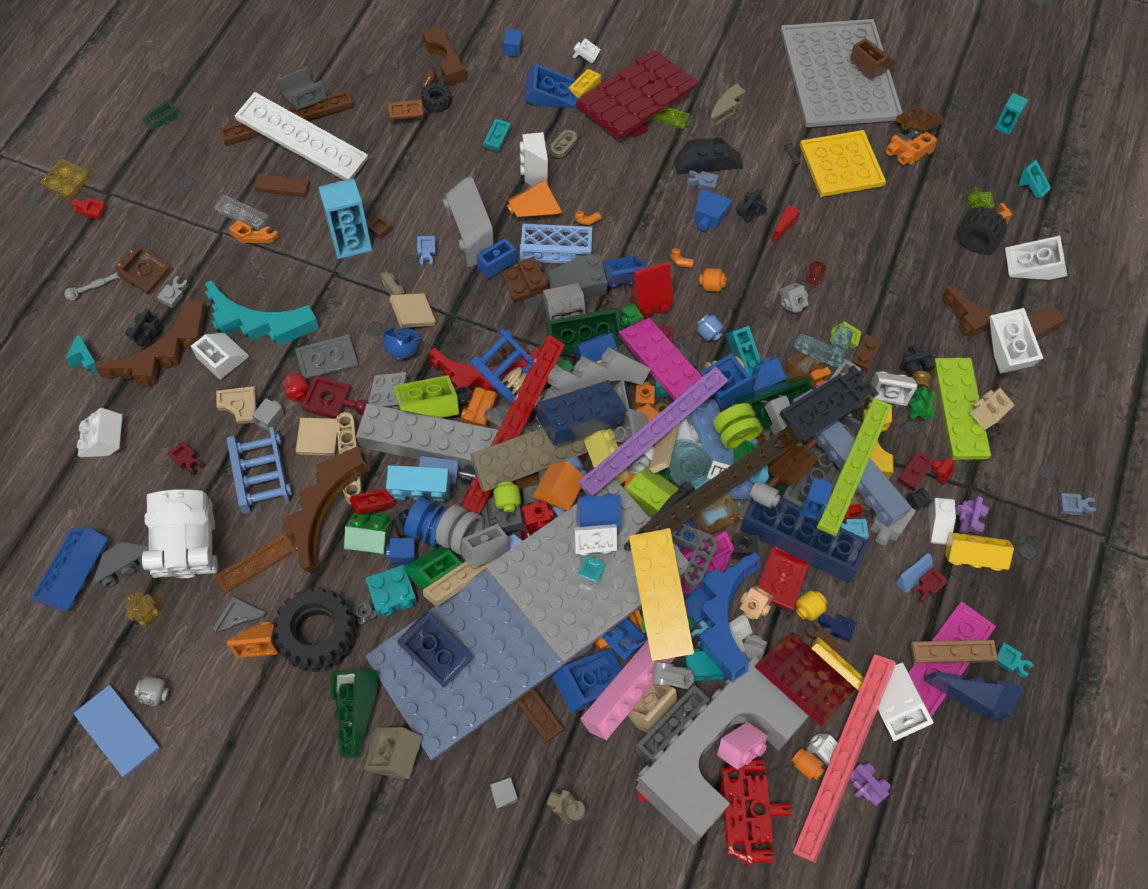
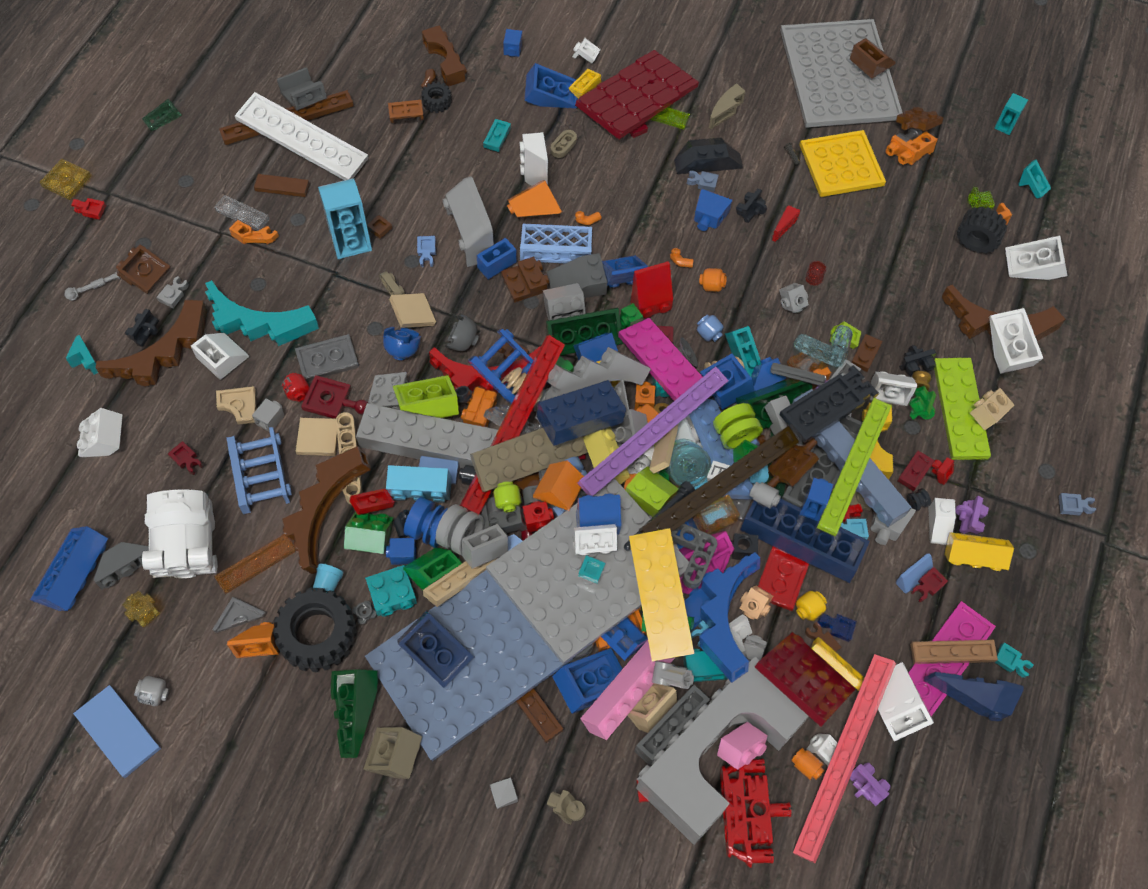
none -> medium azure piece [313,564,344,593]
none -> dark grey cylinder [446,314,479,351]
none -> dark grey axle [771,363,826,386]

